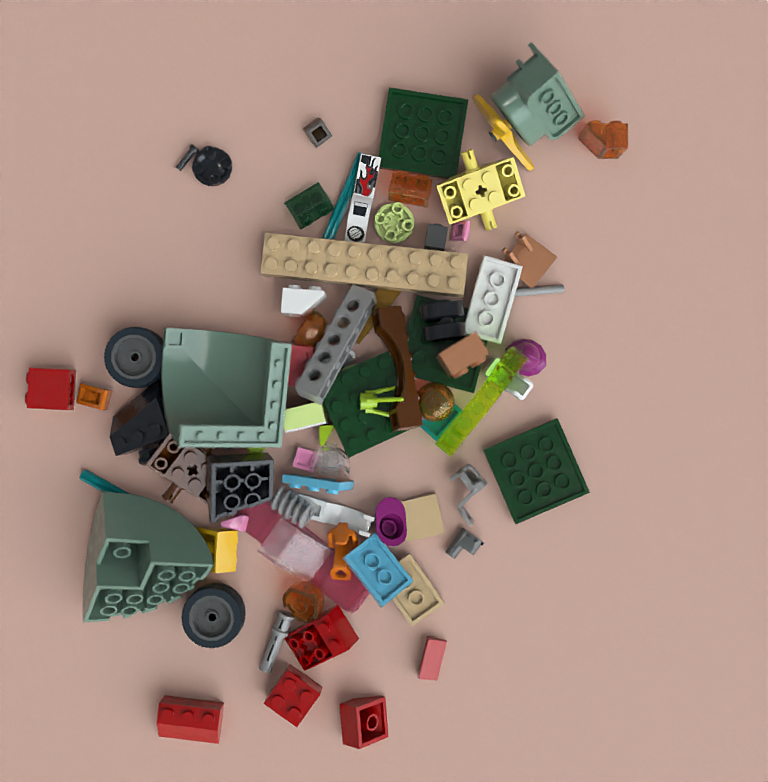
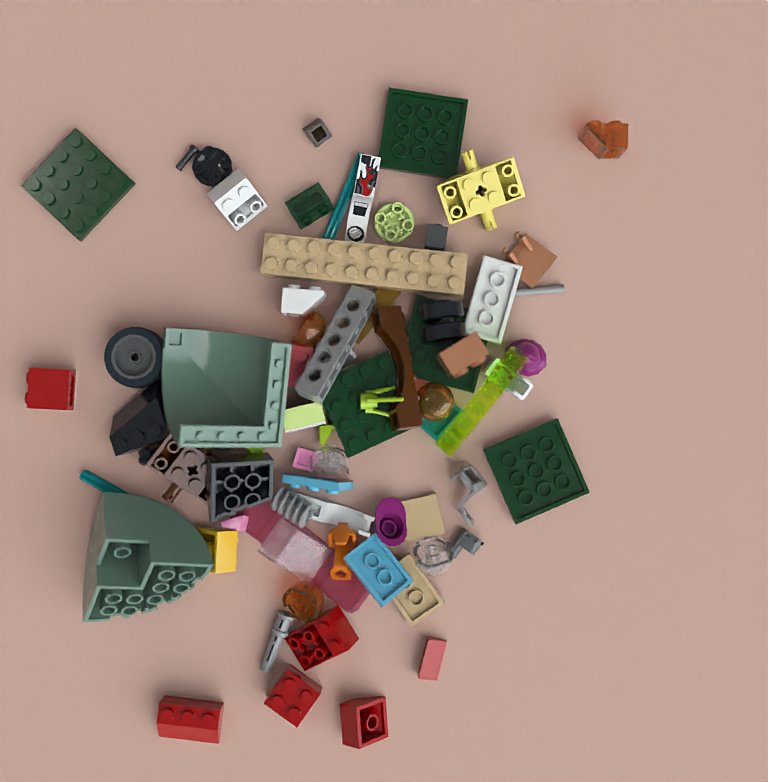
orange slope [76,383,112,411] -> none
wheel [182,583,246,648] -> none
clear orange slope [388,171,433,208] -> none
bright pink slope [451,220,470,241] -> none
sand green brick [472,42,585,171] -> none
none -> dark green plate [21,128,136,242]
none -> white slope [207,169,267,231]
none -> clear cylinder [413,535,454,577]

